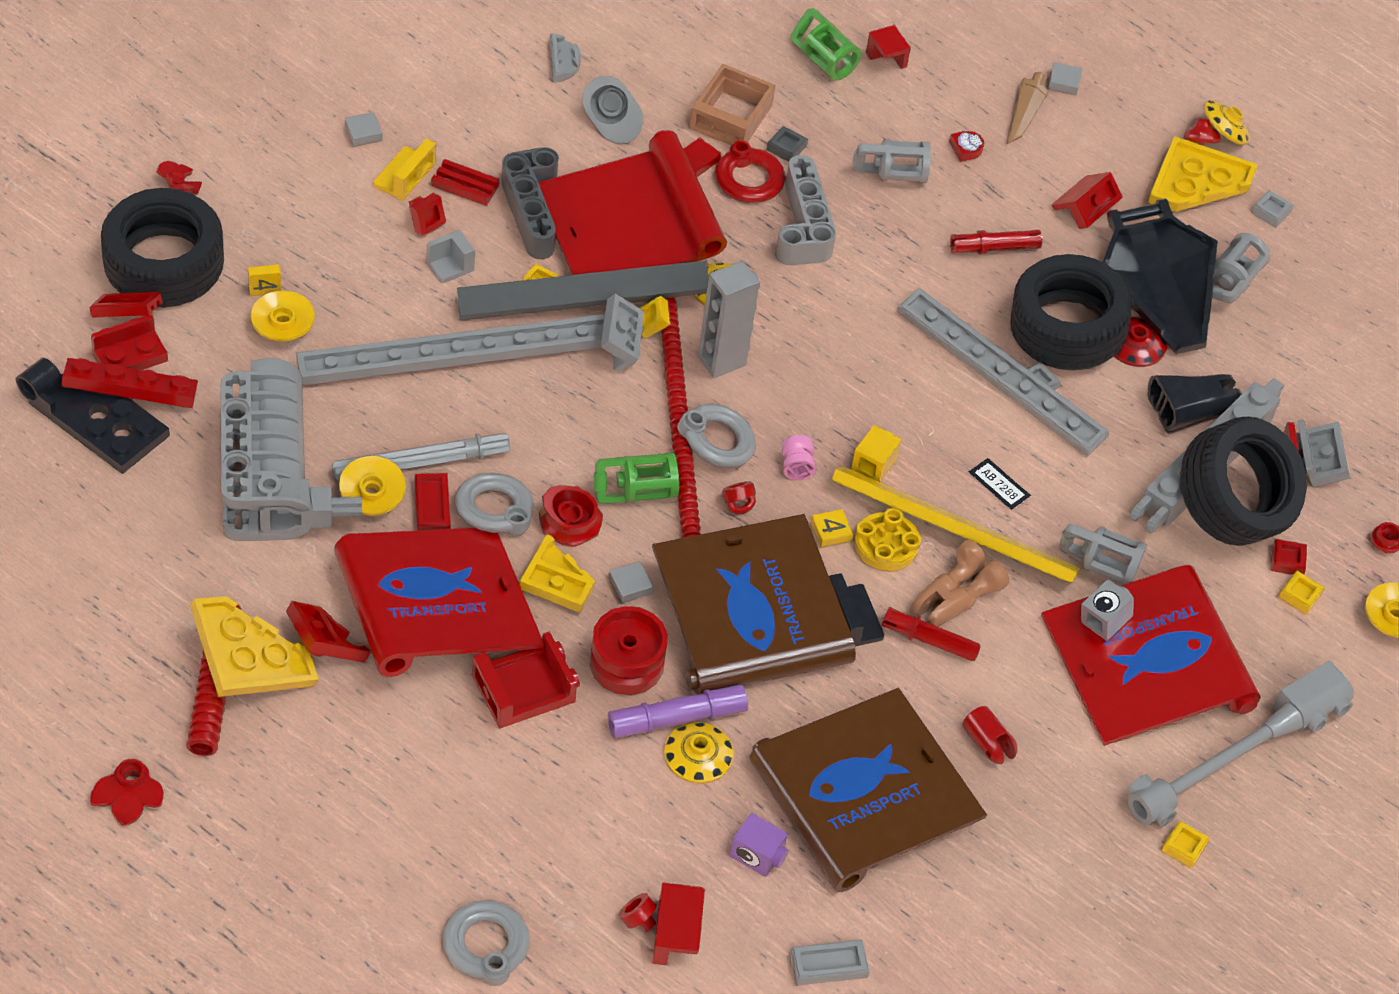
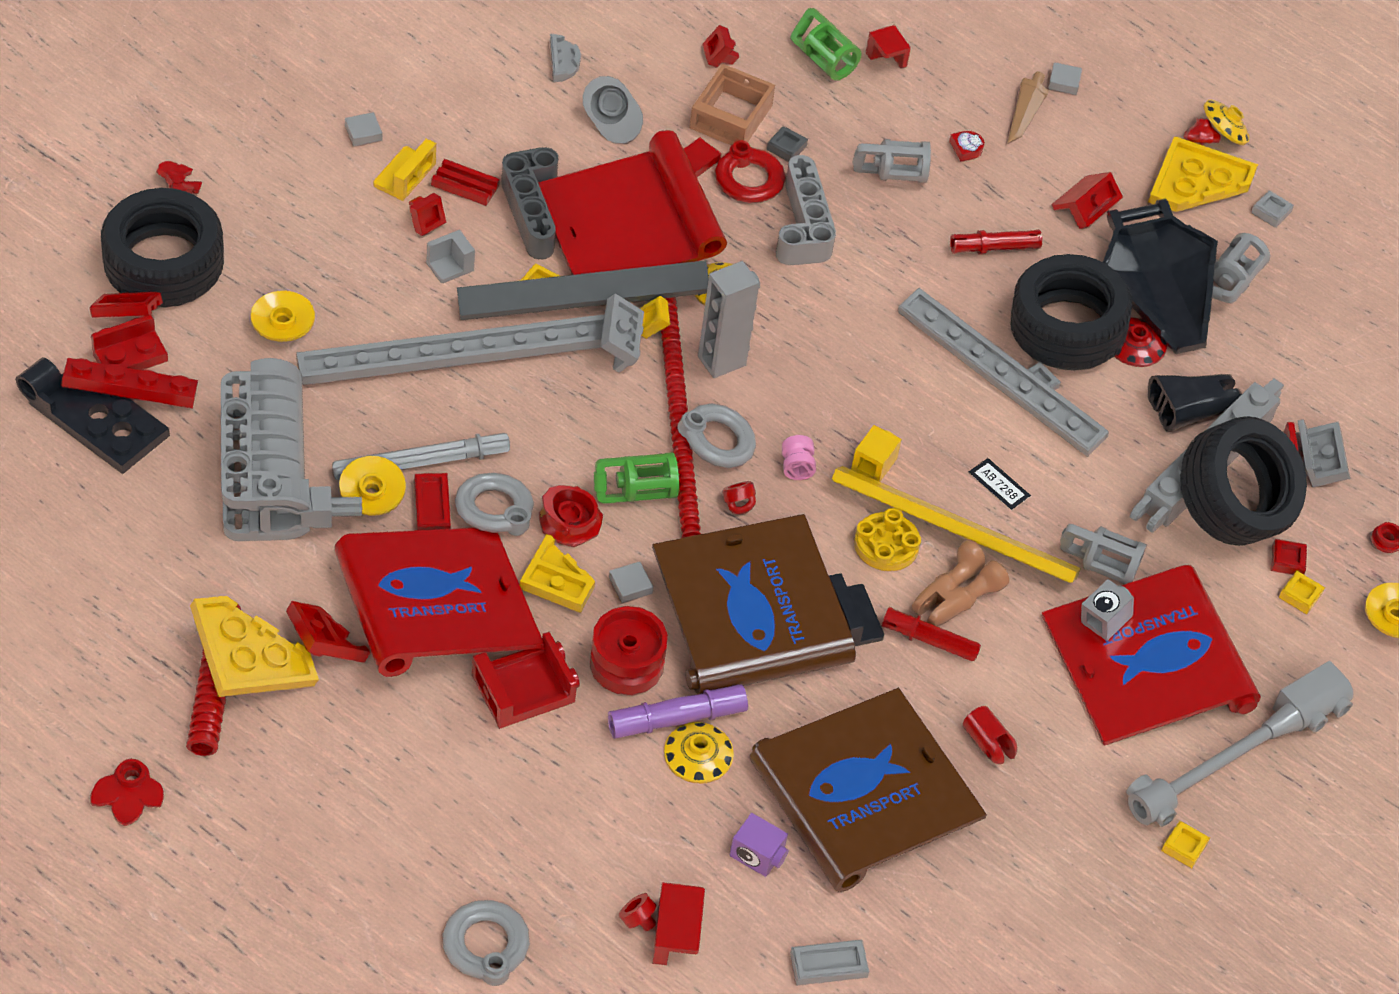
yellow tile [248,264,281,296] -> none
yellow tile [811,509,853,547] -> none
none -> red tile [702,25,740,68]

